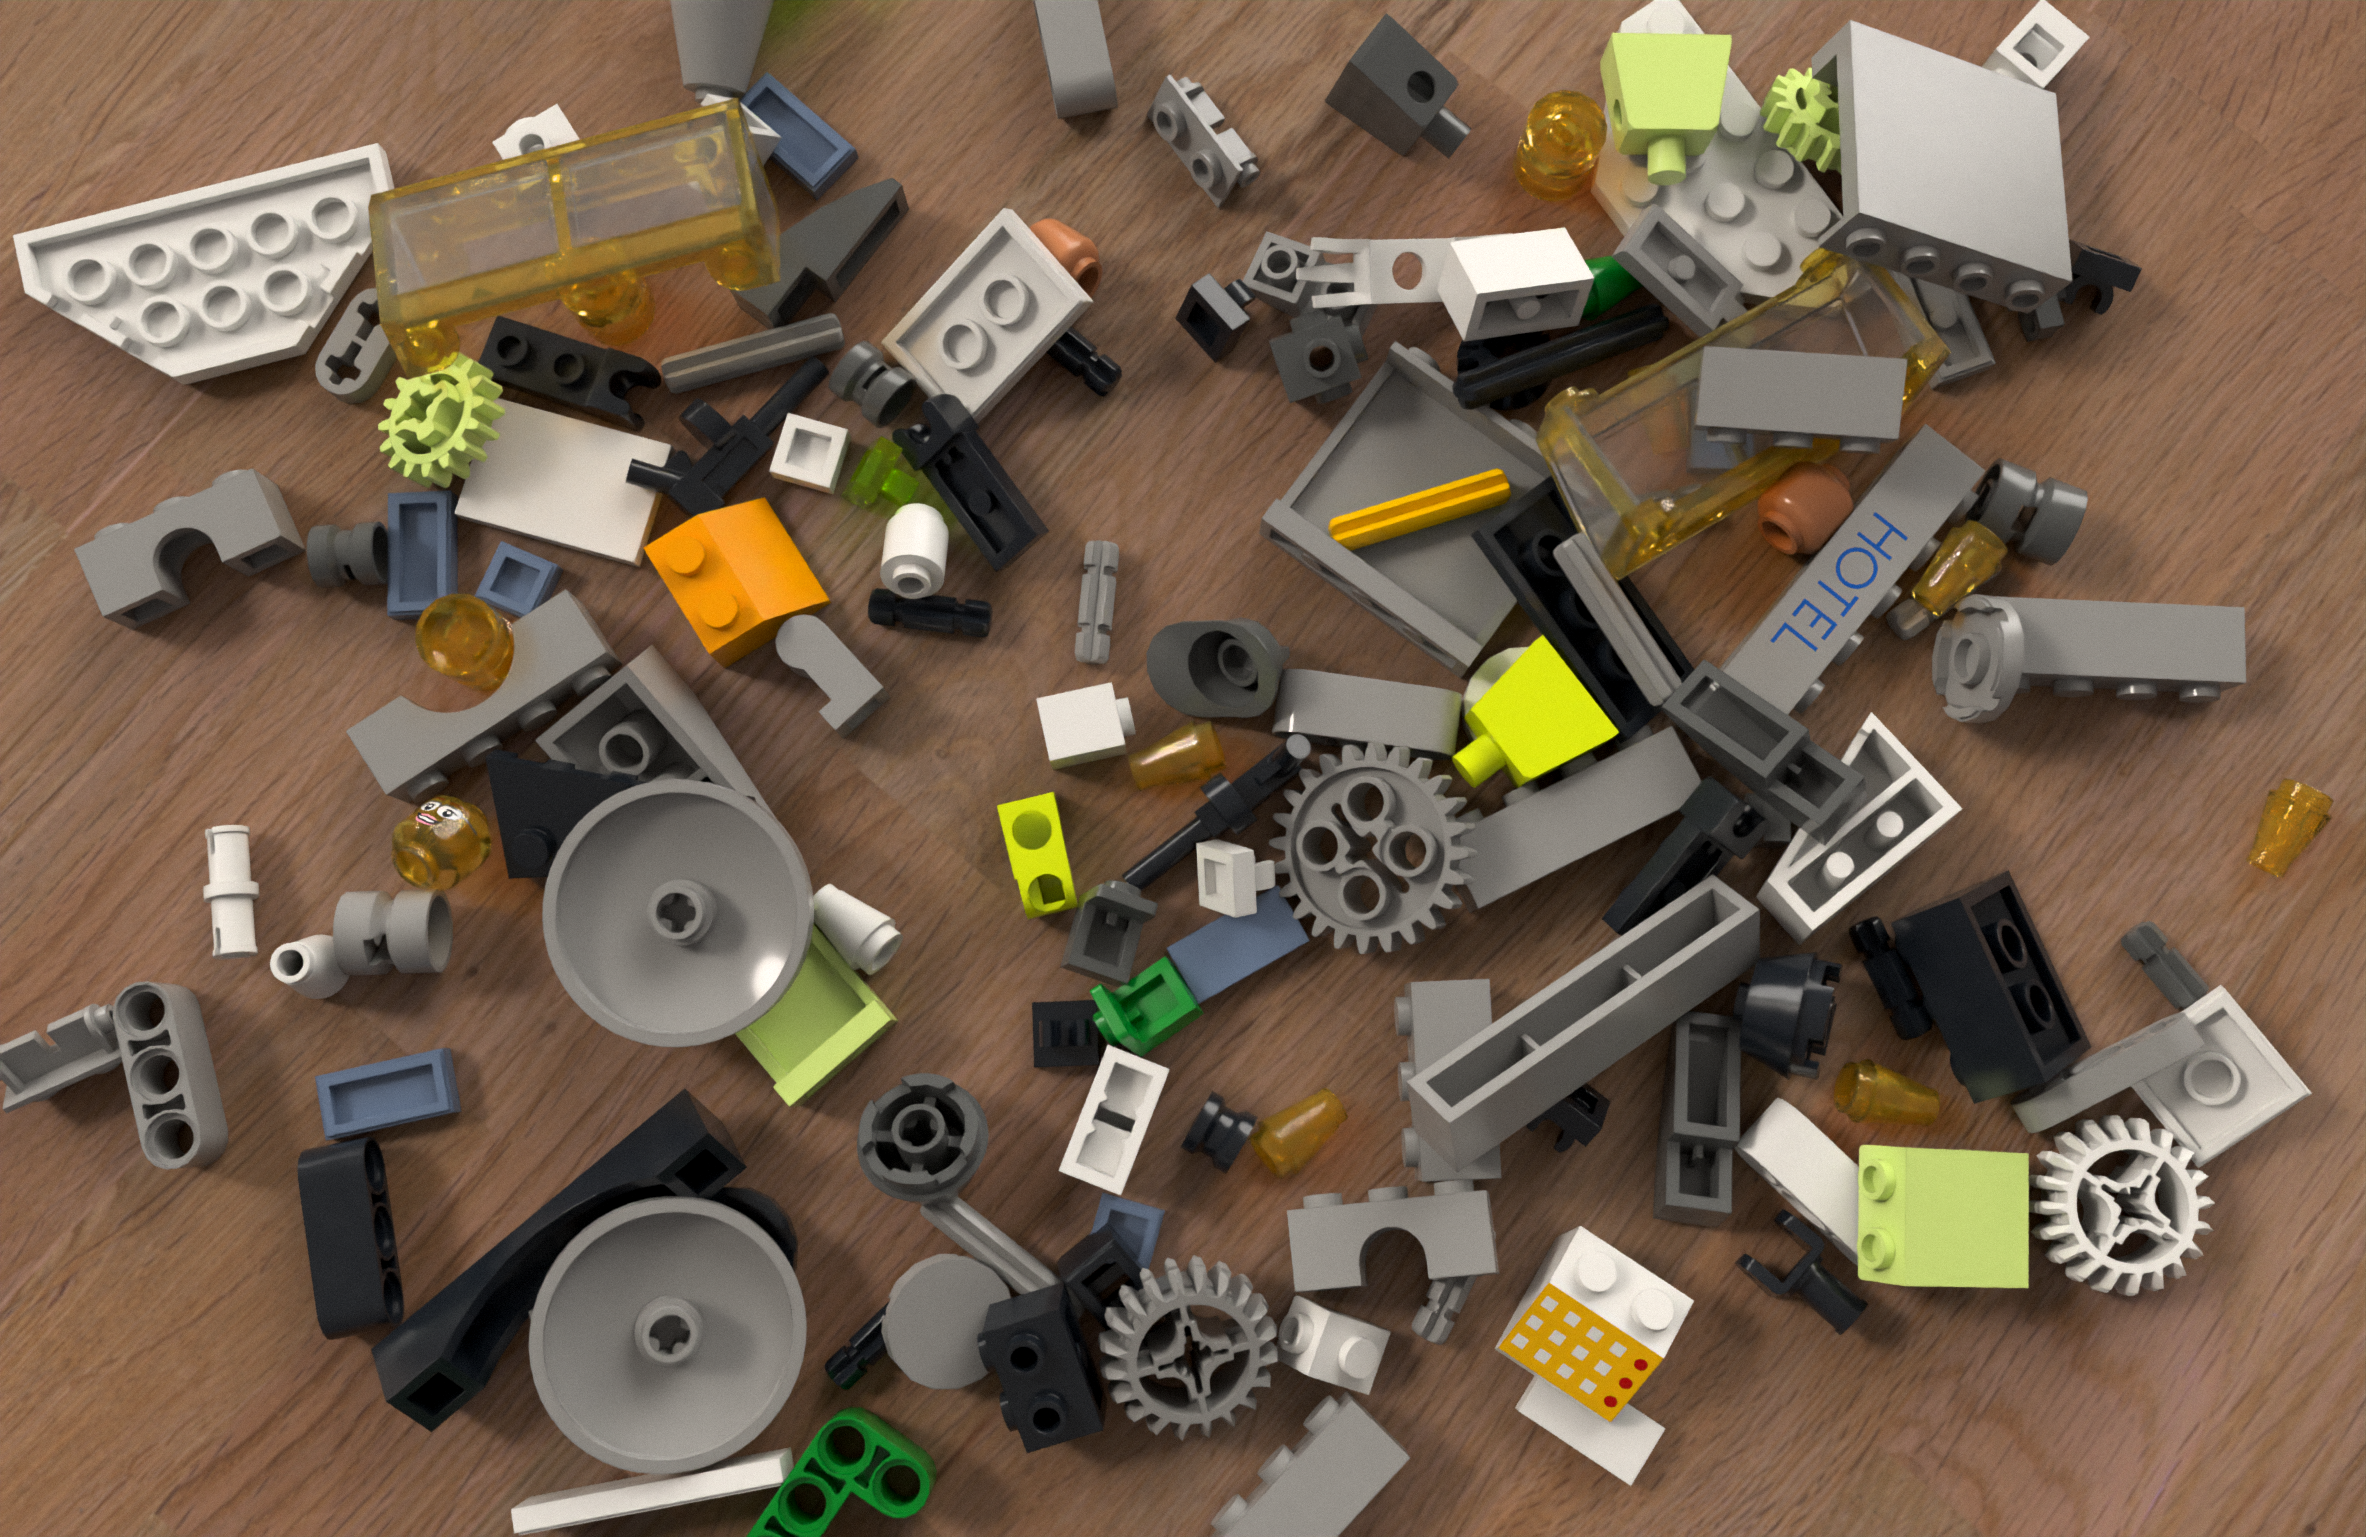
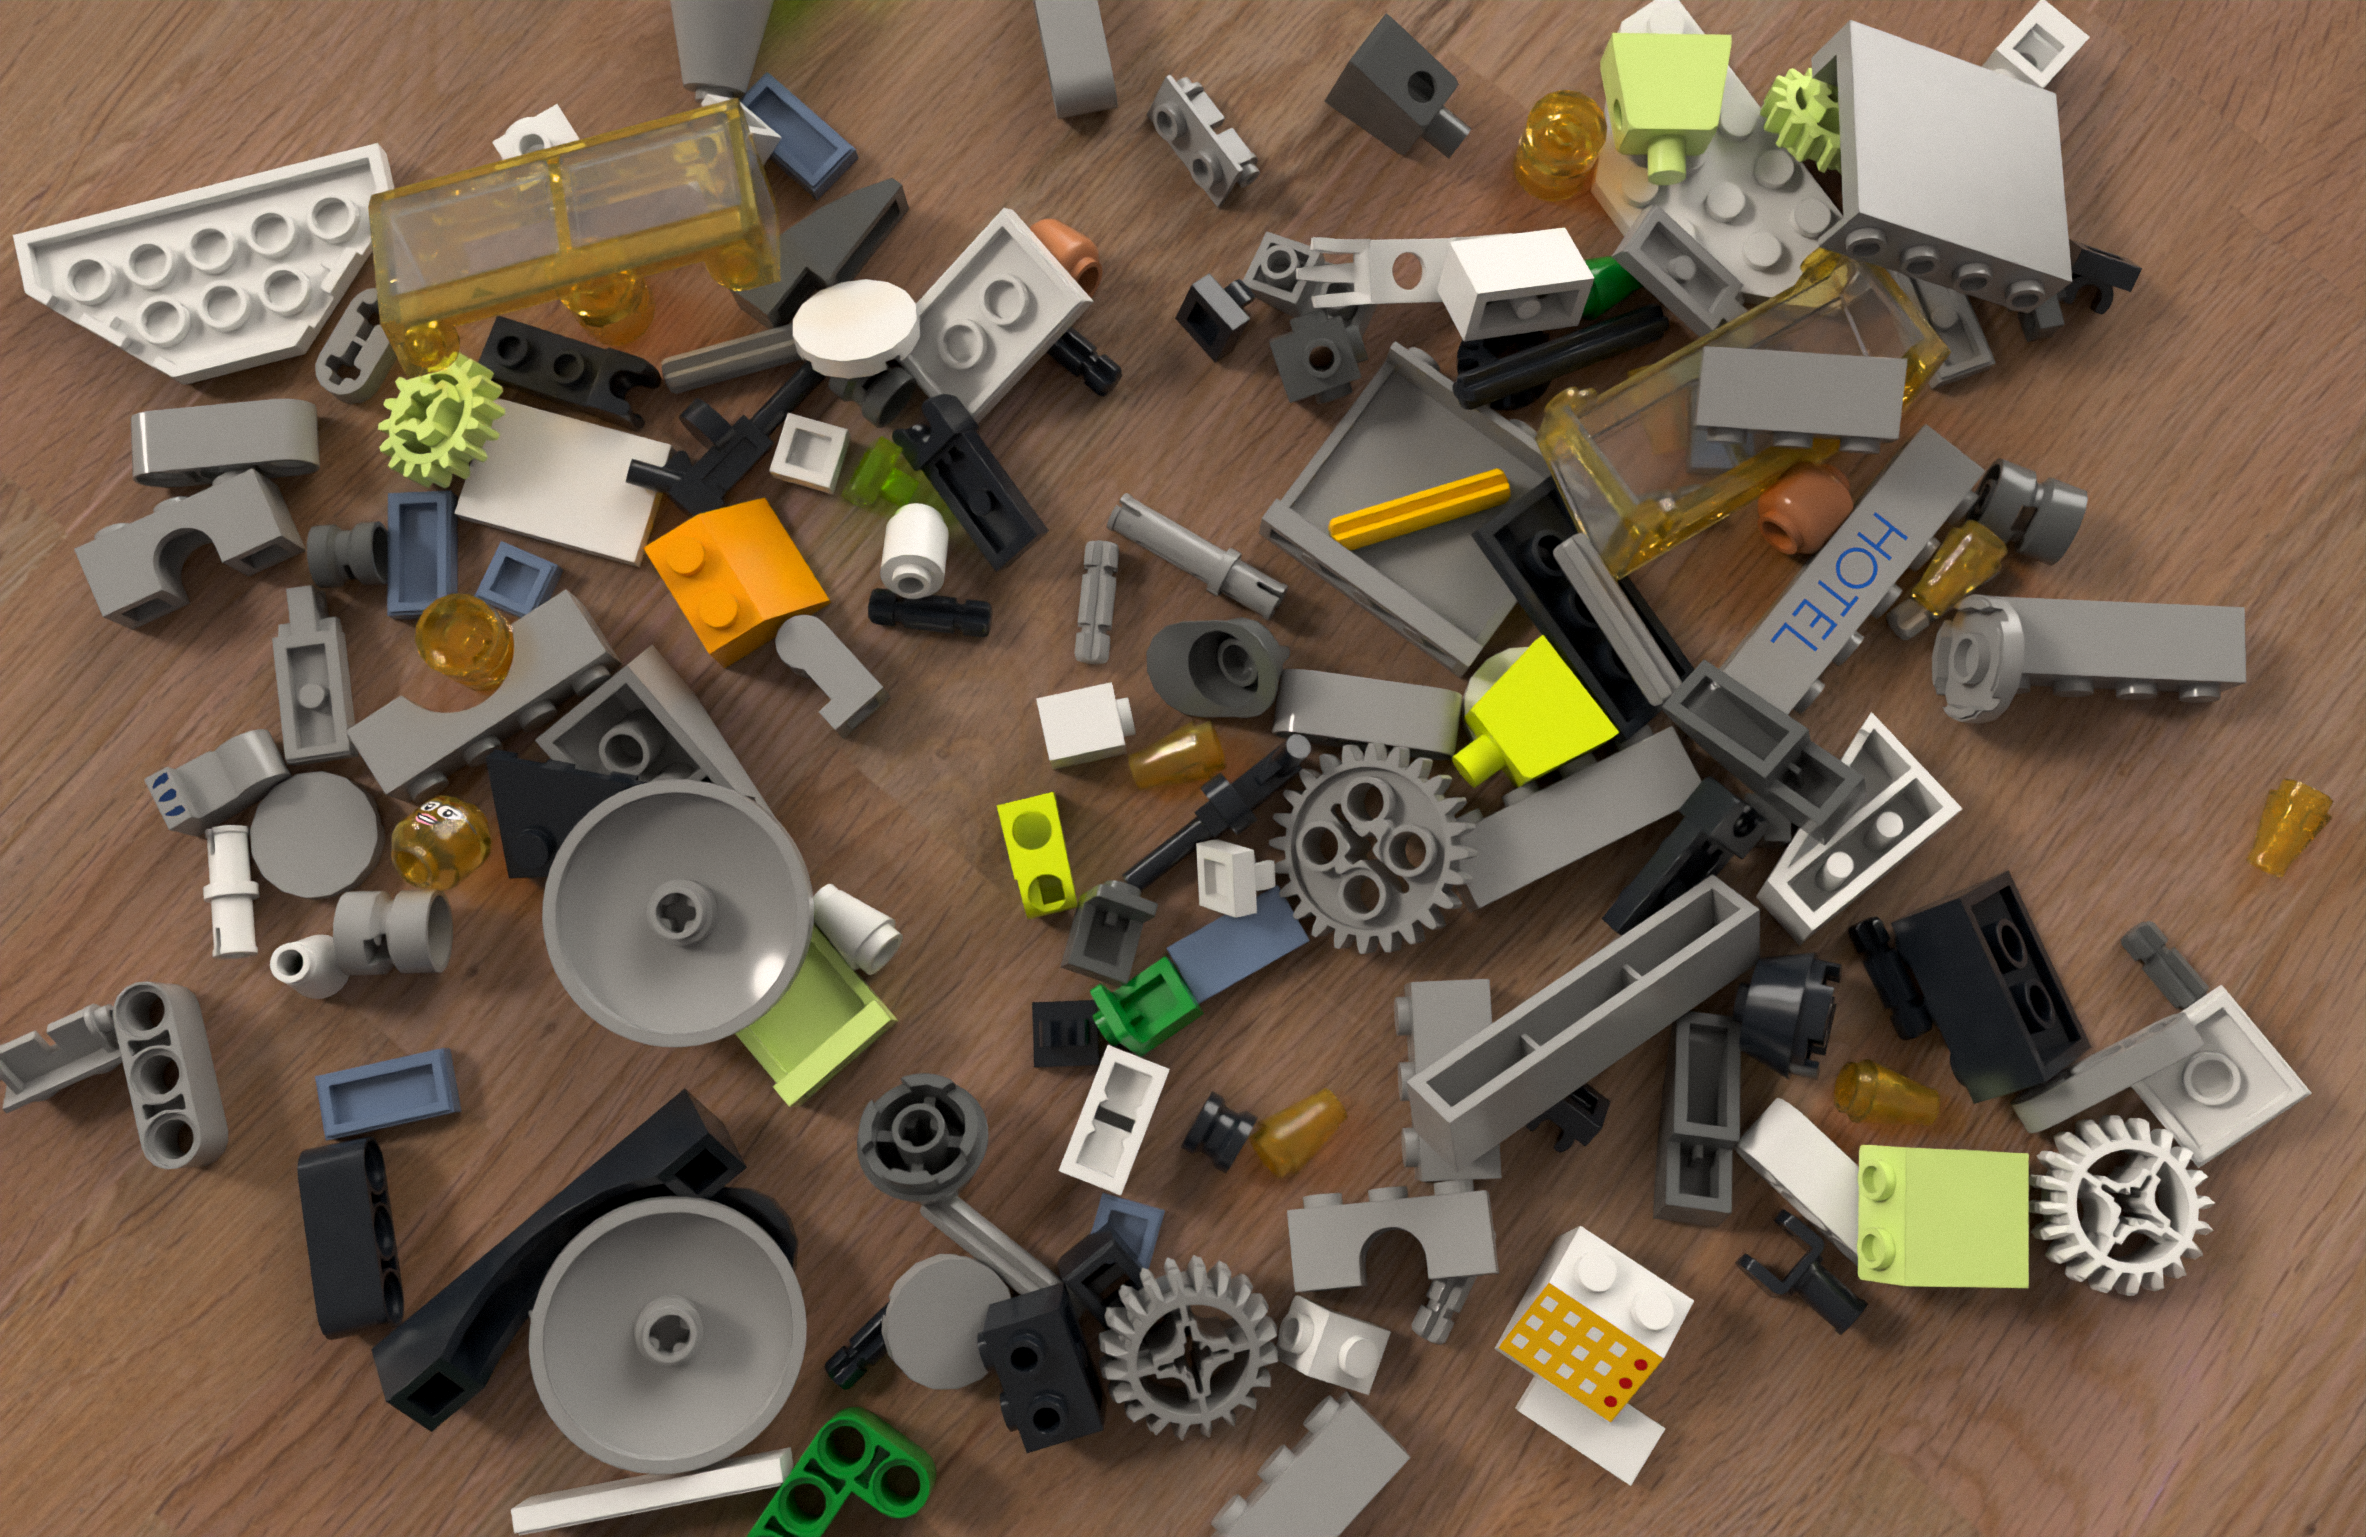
none -> light grey beam [130,399,320,488]
none -> light grey leg [144,729,292,837]
none -> light grey tile [250,771,385,900]
none -> light grey hinge [272,585,359,766]
none -> white tile [793,279,920,379]
none -> light grey pin [1107,493,1289,621]

